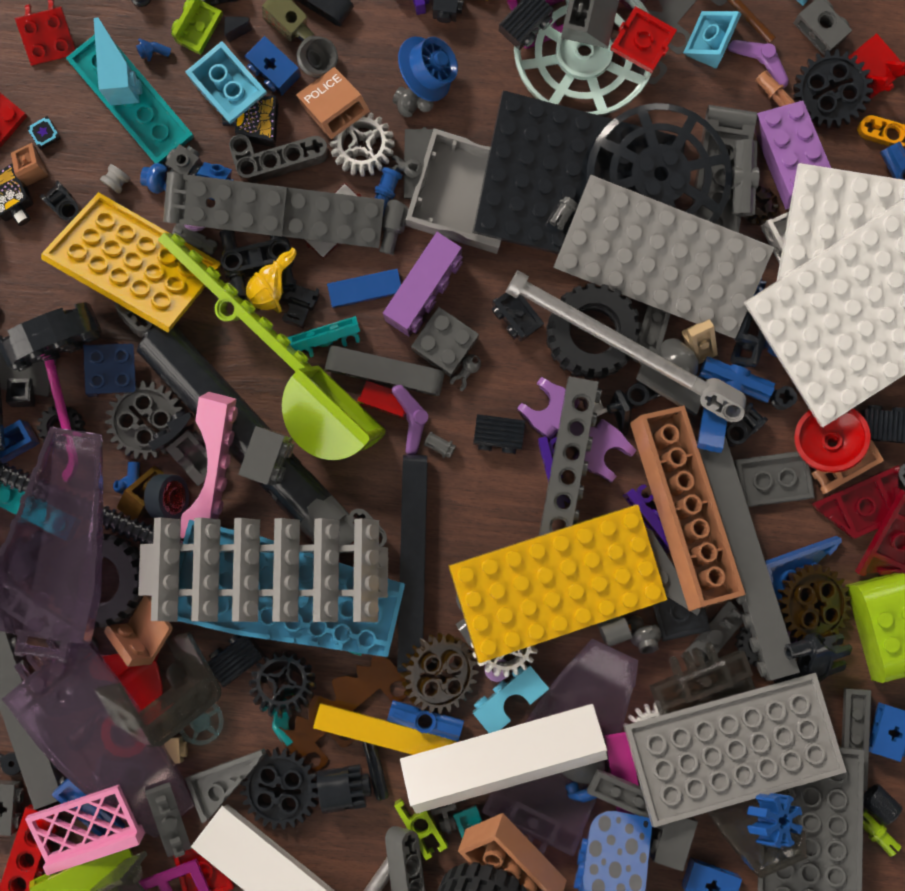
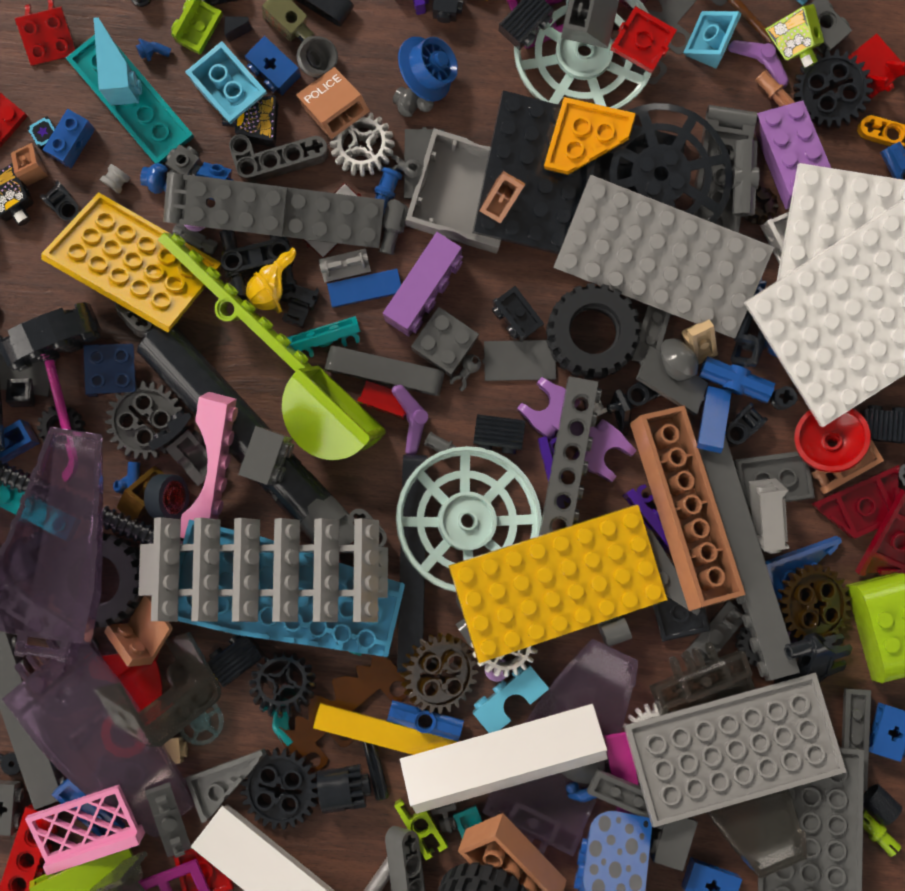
flat silver piece [506,270,746,422] -> none
dark grey pin [549,197,577,230] -> none
dark grey animal [628,615,662,654] -> none
blue gear [747,793,803,848] -> none
none -> blue brick [42,109,95,169]
none -> light grey hinge [319,249,371,283]
none -> light aqua dish [396,446,542,593]
none -> nougat slope [480,171,525,223]
none -> dark grey piece [482,340,557,381]
none -> light orange plate [544,97,636,175]
none -> light grey window [749,478,789,553]
none -> torso [766,4,824,68]

